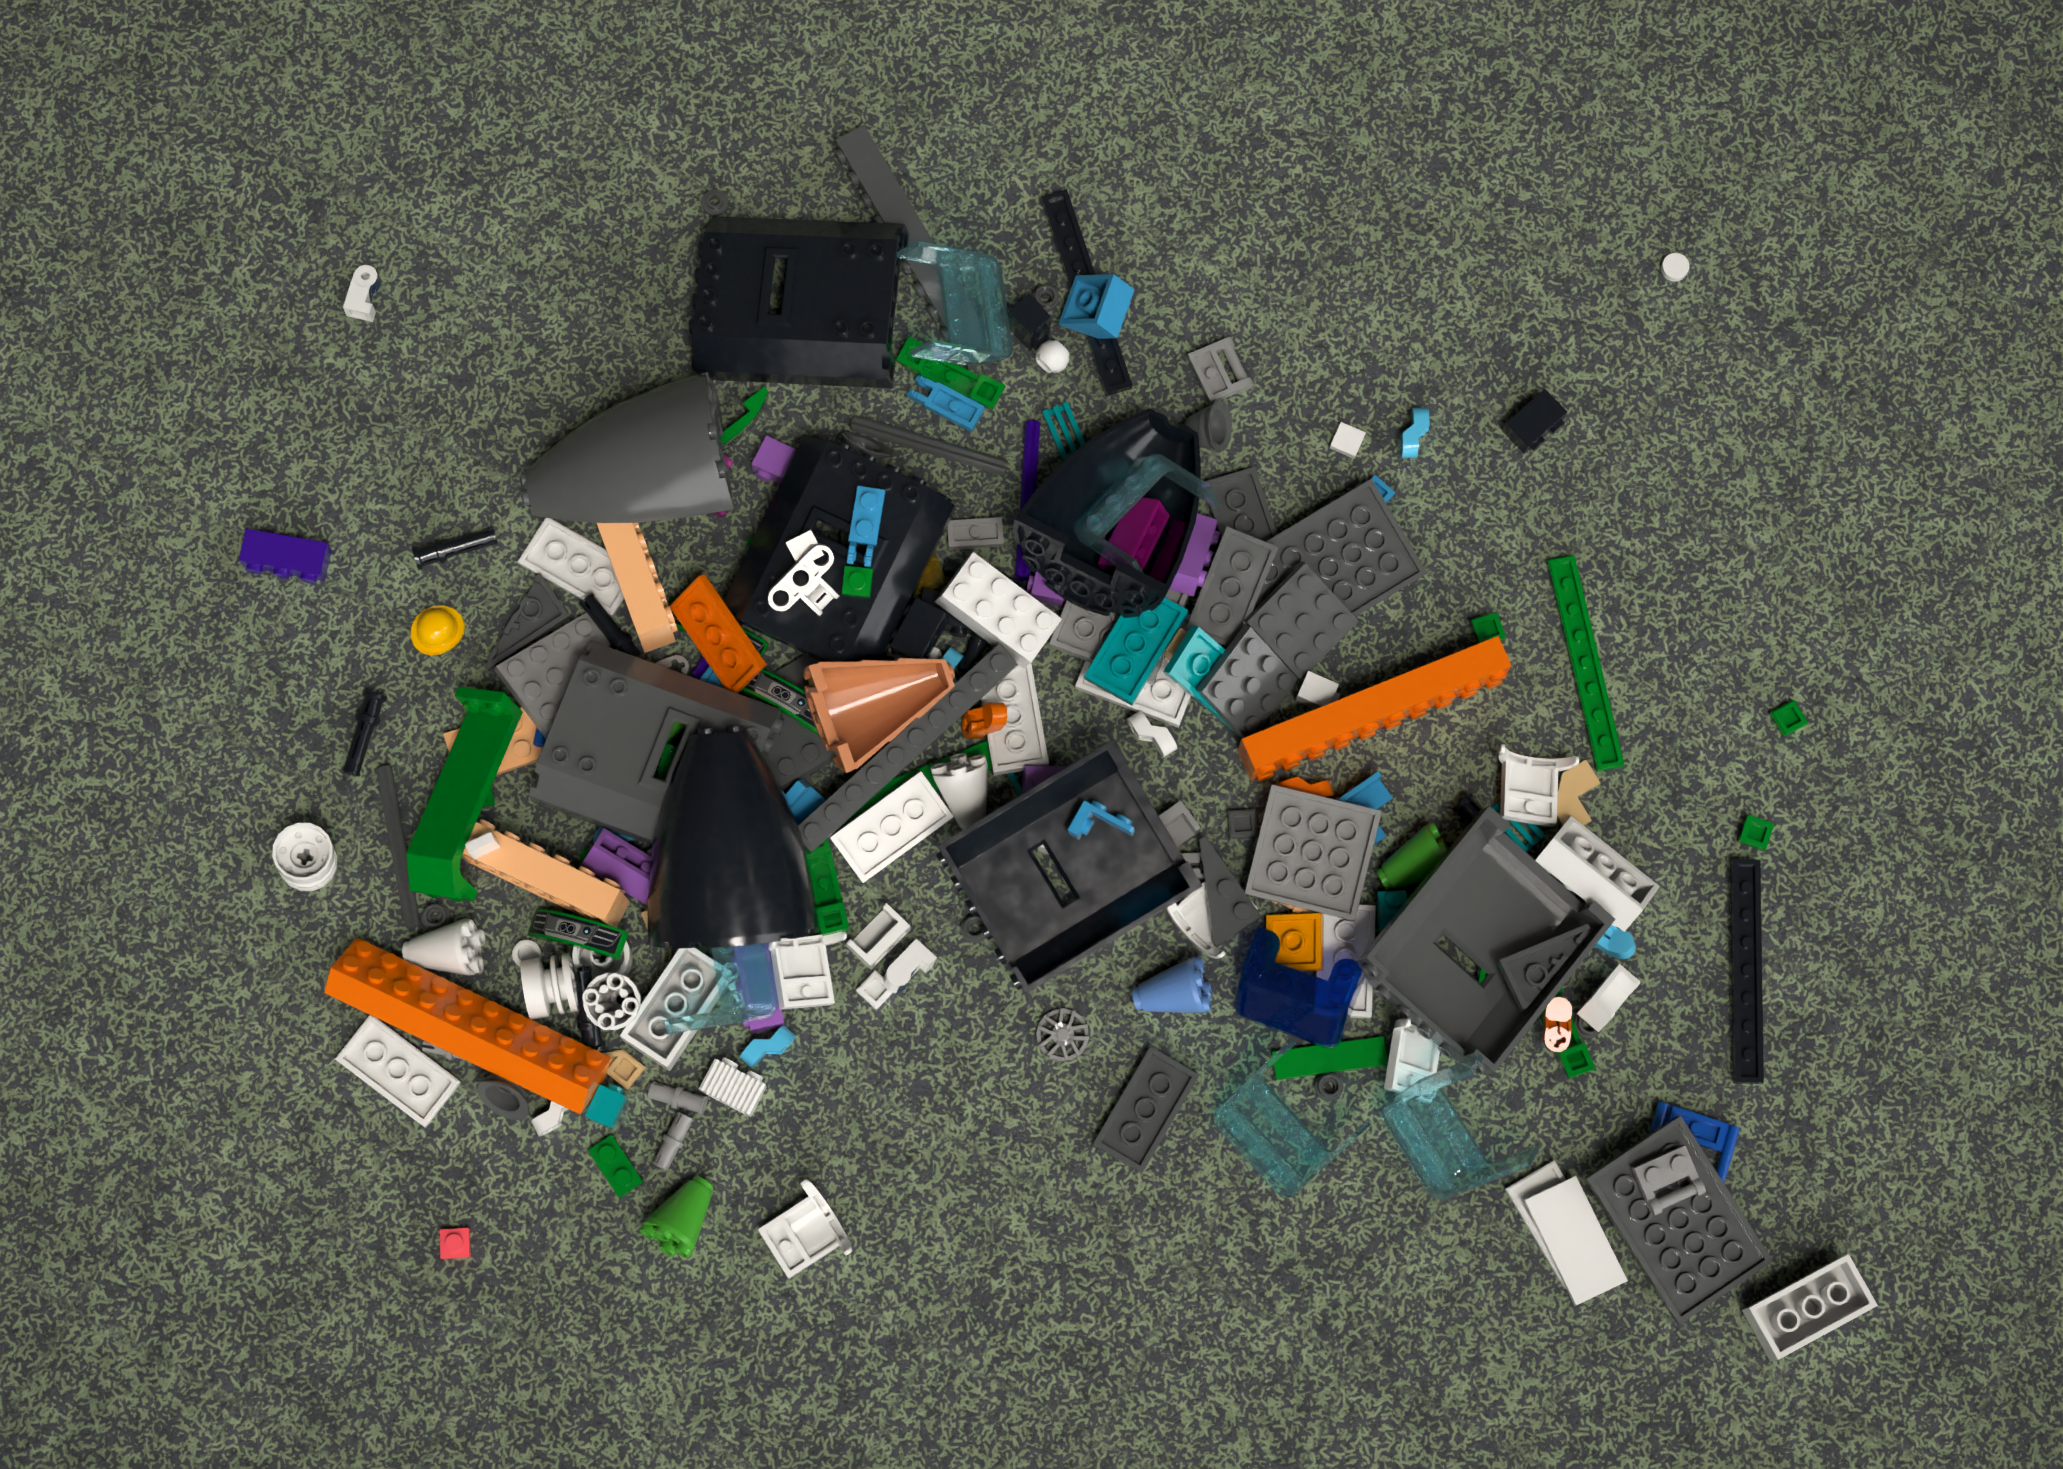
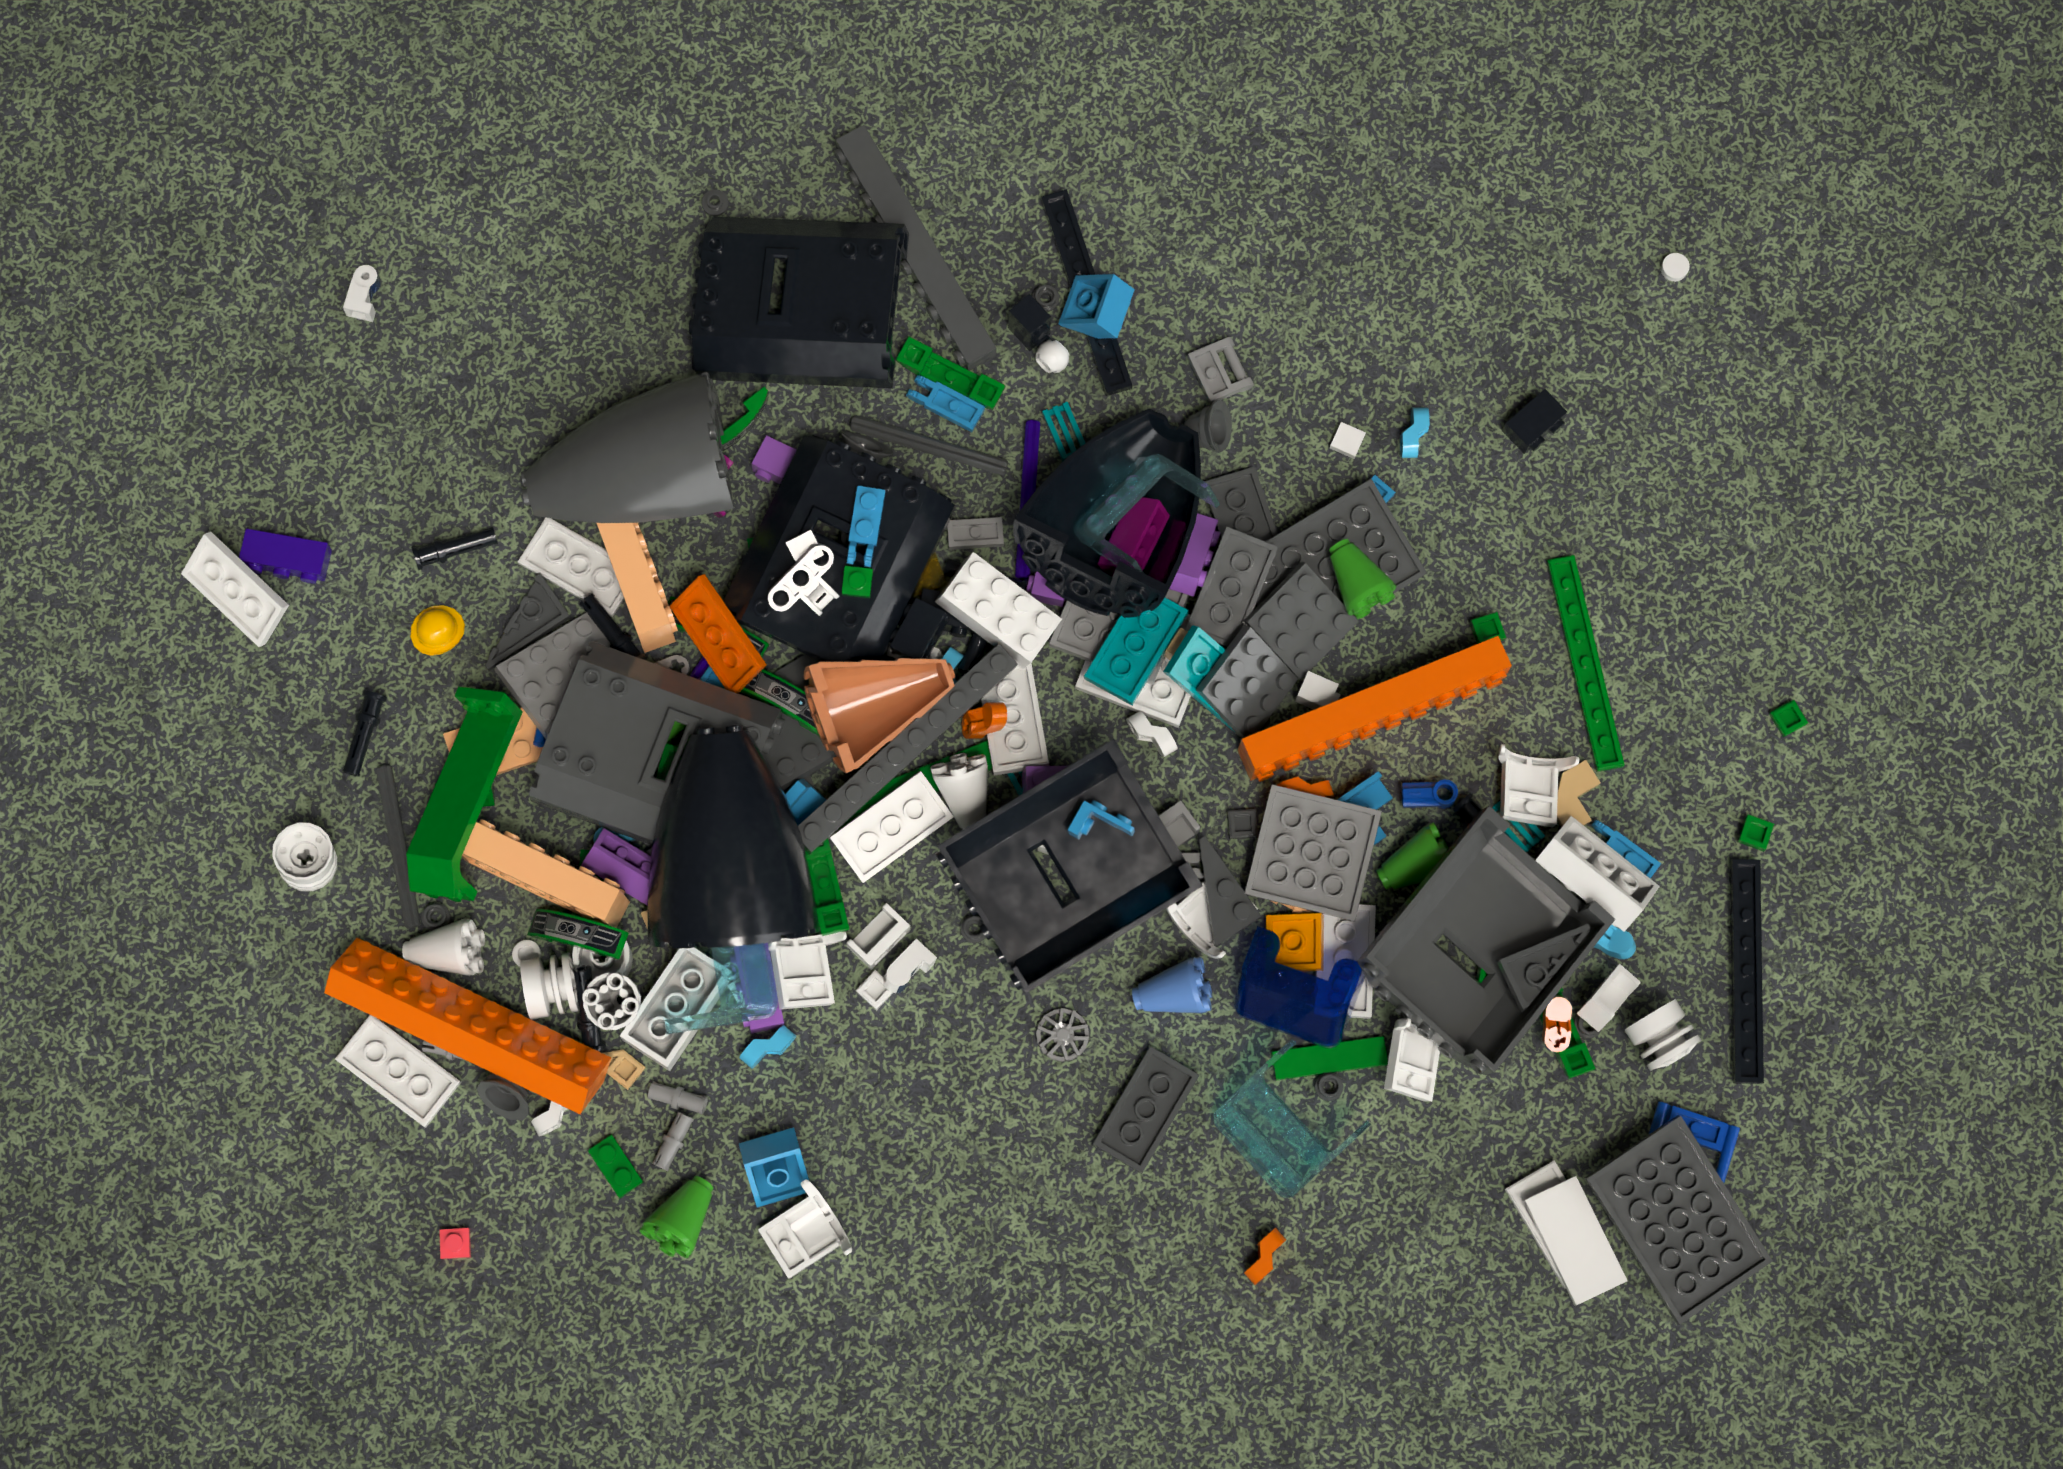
white tile [465,832,501,859] -> none
teal brick [585,1083,628,1130] -> none
white brick [699,1057,766,1117] -> none
clear light blue windscreen [897,241,1013,365] -> none
teal brick [1376,890,1407,934] -> none
clear light blue windscreen [1382,1054,1539,1200] -> none
light grey plate [1631,1145,1706,1216] -> none
white brick [1742,1254,1878,1362] -> none
none -> white plate [181,532,289,647]
none -> dark azure slope [739,1127,809,1207]
none -> orange piece [1244,1227,1287,1285]
none -> bright green cone [1329,539,1396,619]
none -> blue piece [1402,779,1458,809]
none -> dark azure hinge [1592,820,1661,879]
none -> white wheel [1625,999,1702,1071]

